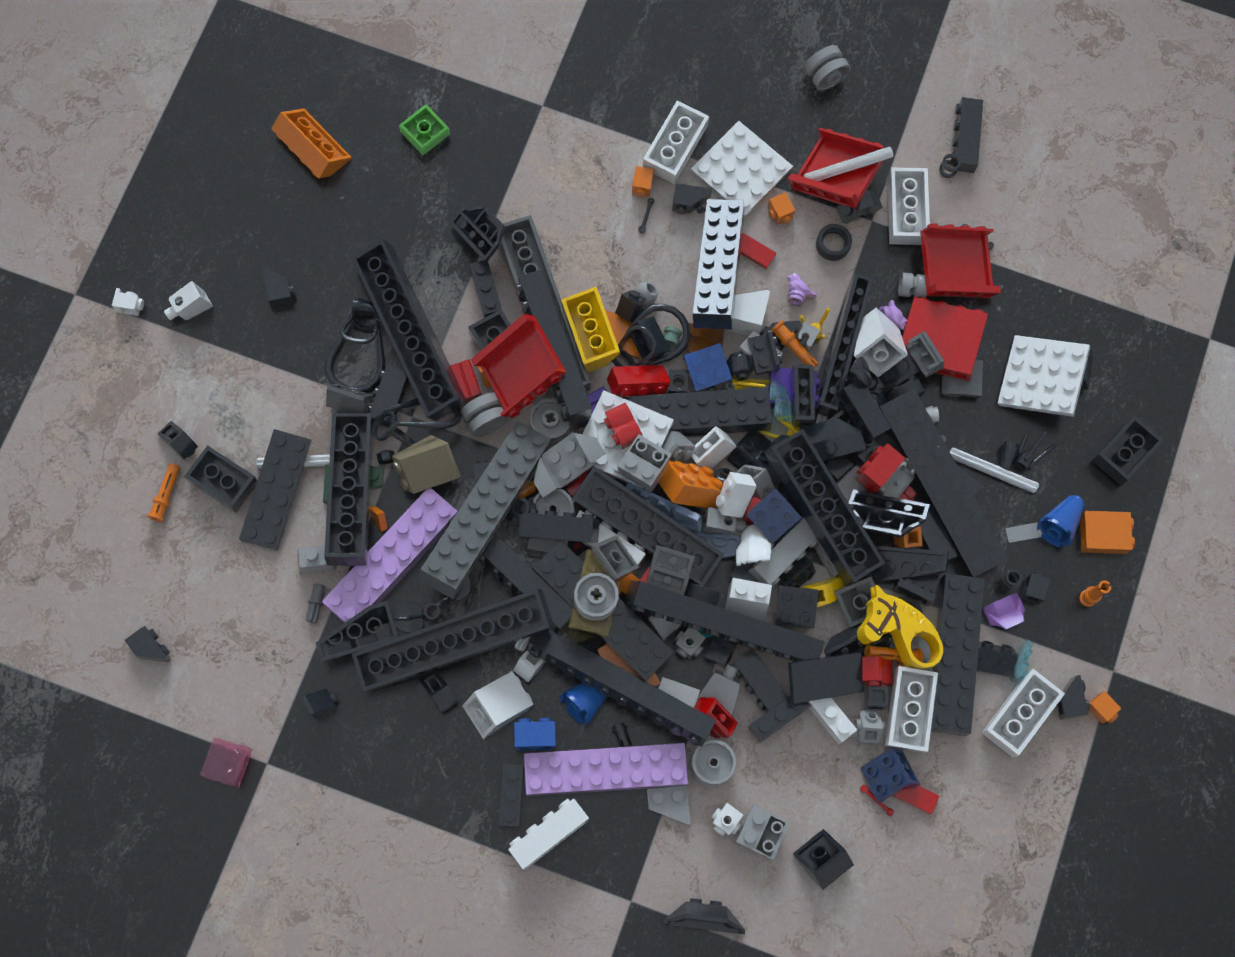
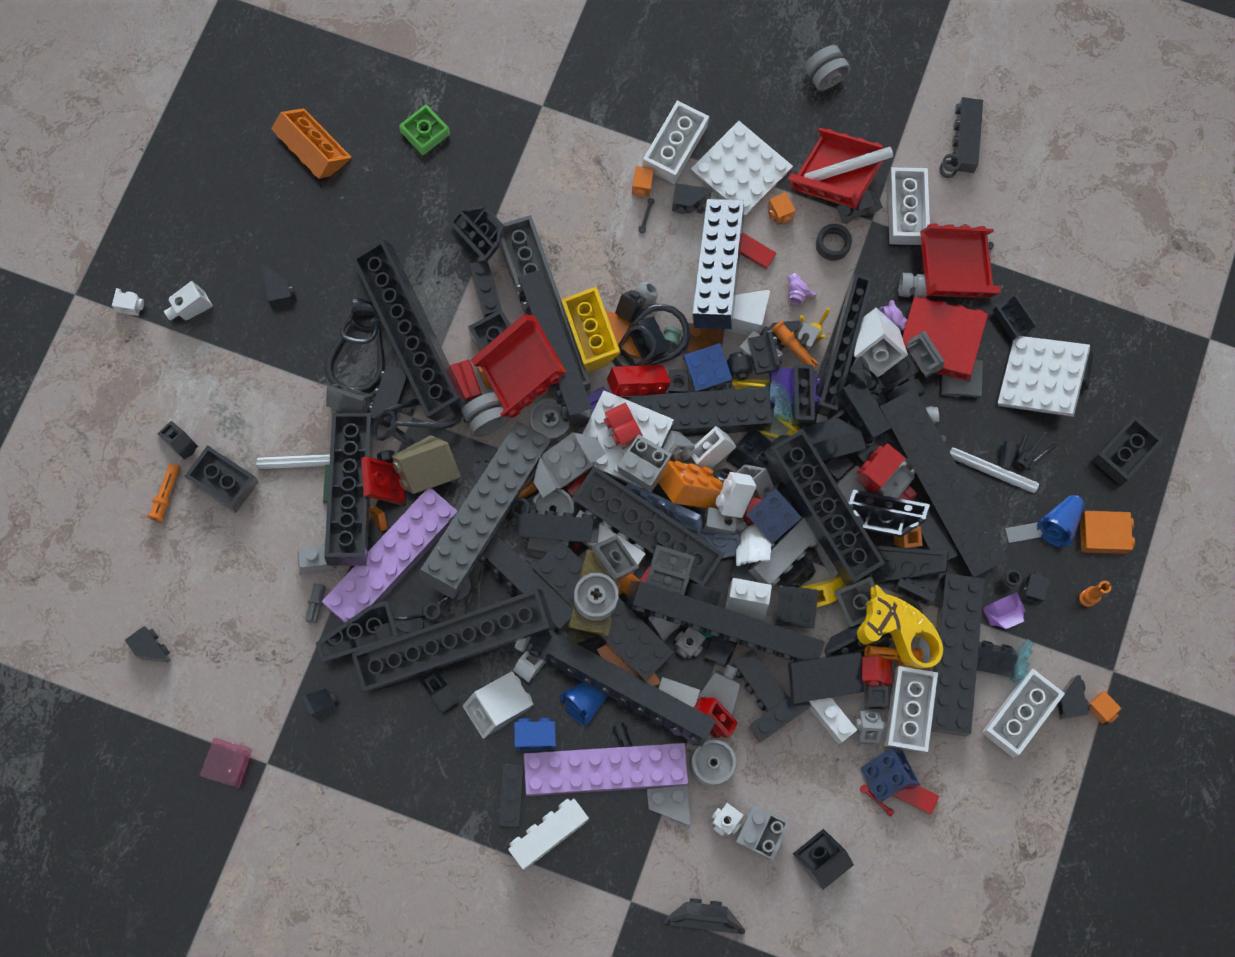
black plate [239,429,312,551] -> none
none -> red tile [361,457,406,505]
none -> black bracket [992,295,1037,341]

